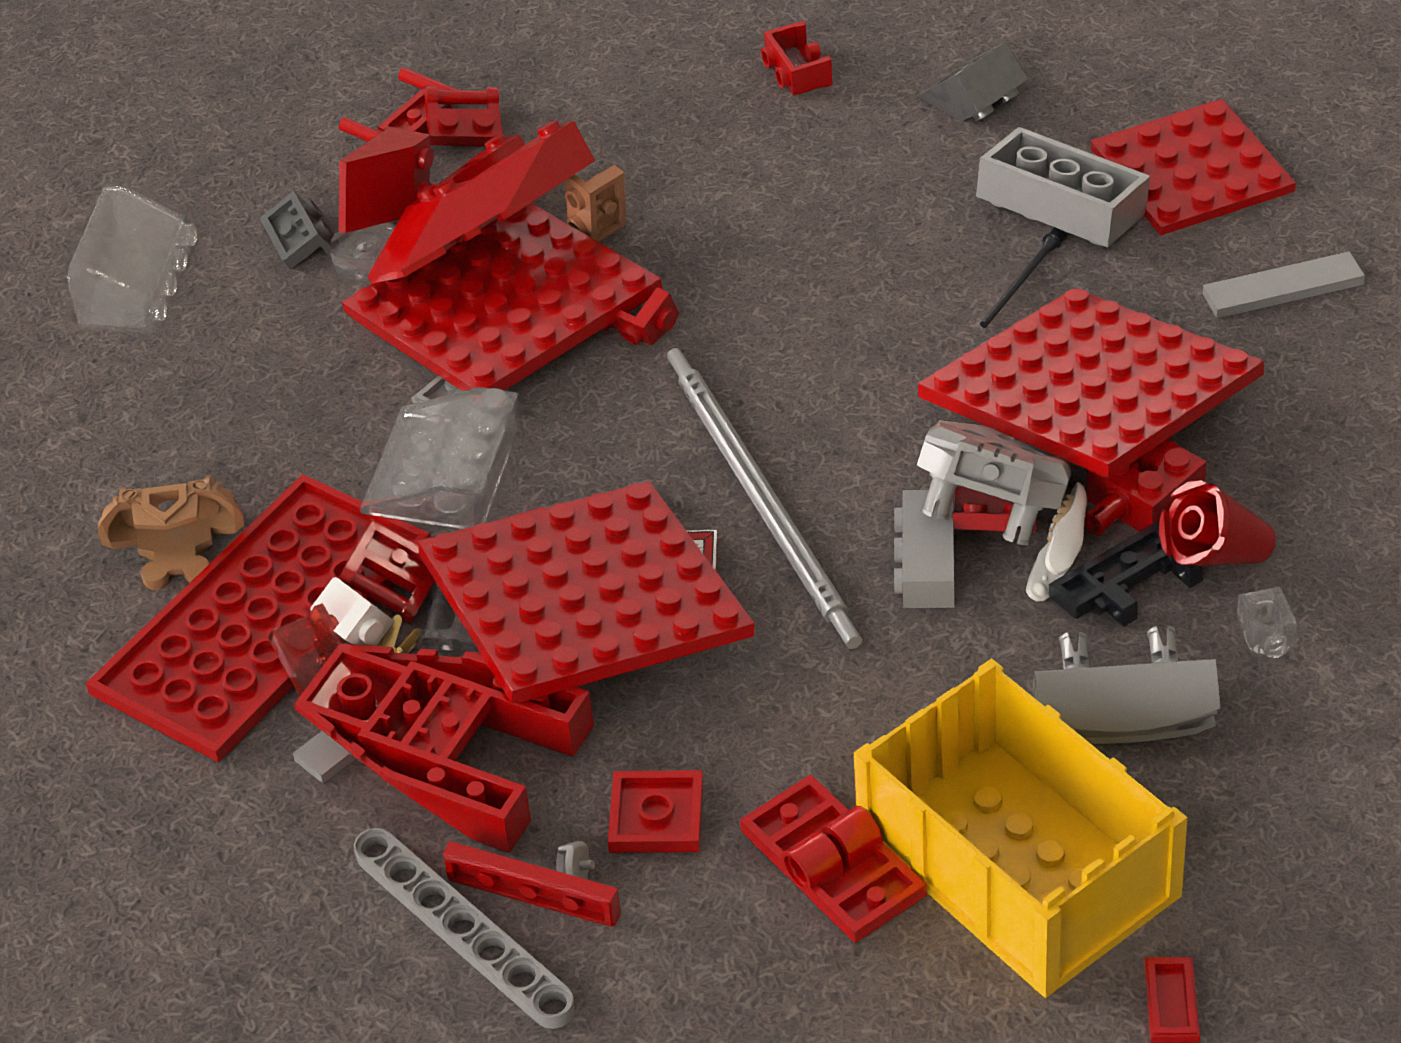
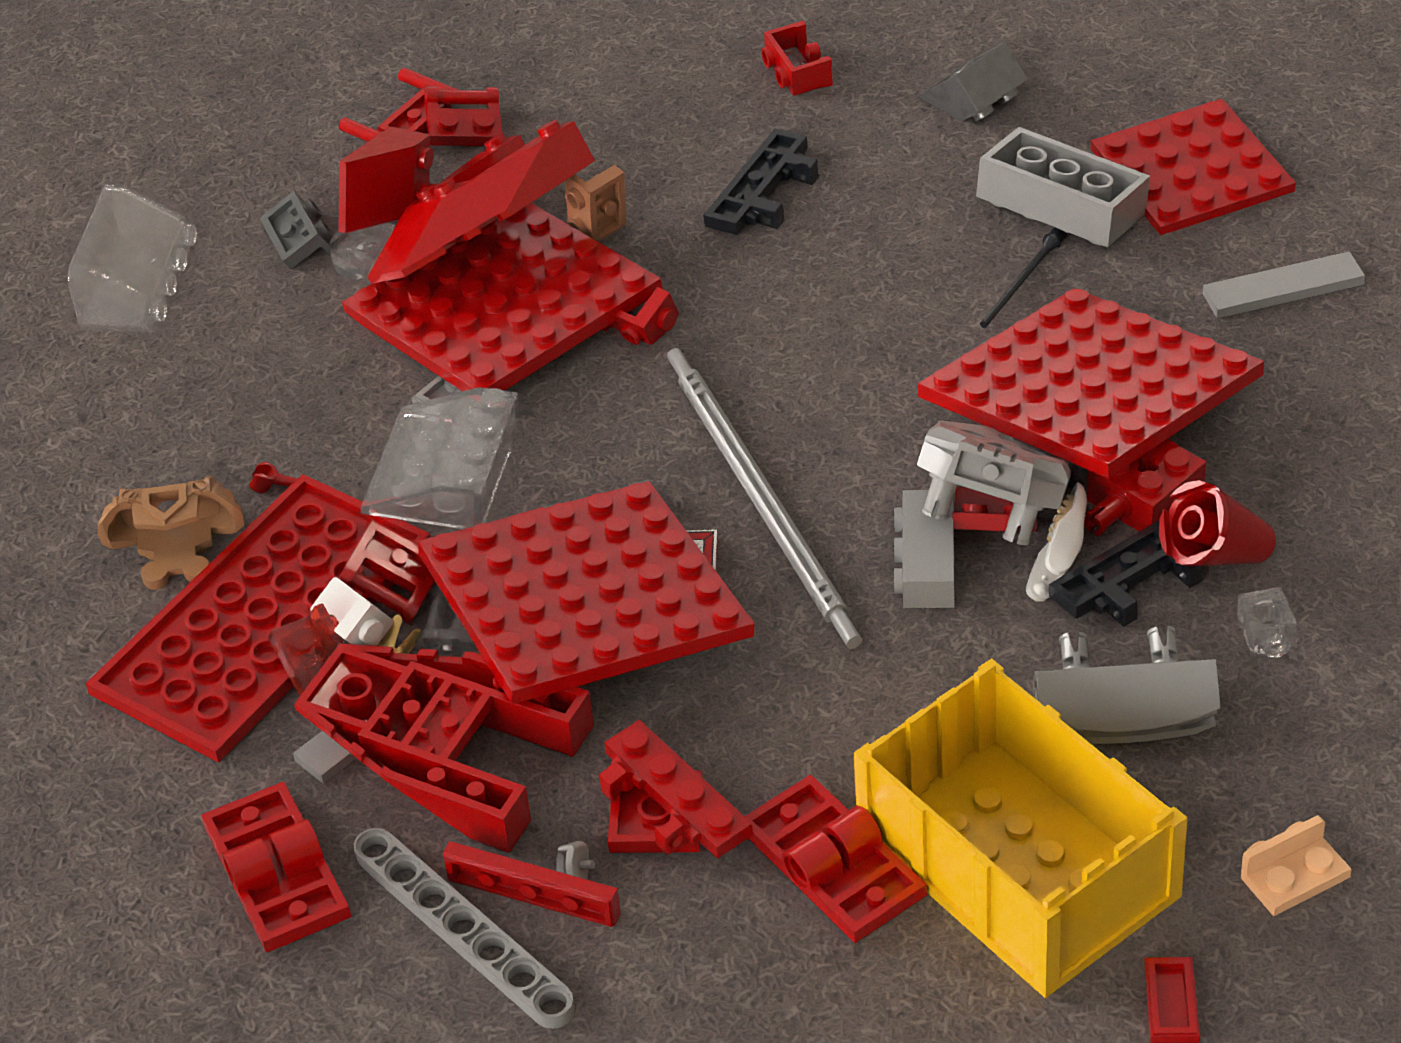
none -> red plate [200,781,351,953]
none -> red hand [249,462,298,494]
none -> red hinge [599,720,753,859]
none -> black hinge [703,128,819,235]
none -> light nougat bracket [1241,815,1351,916]

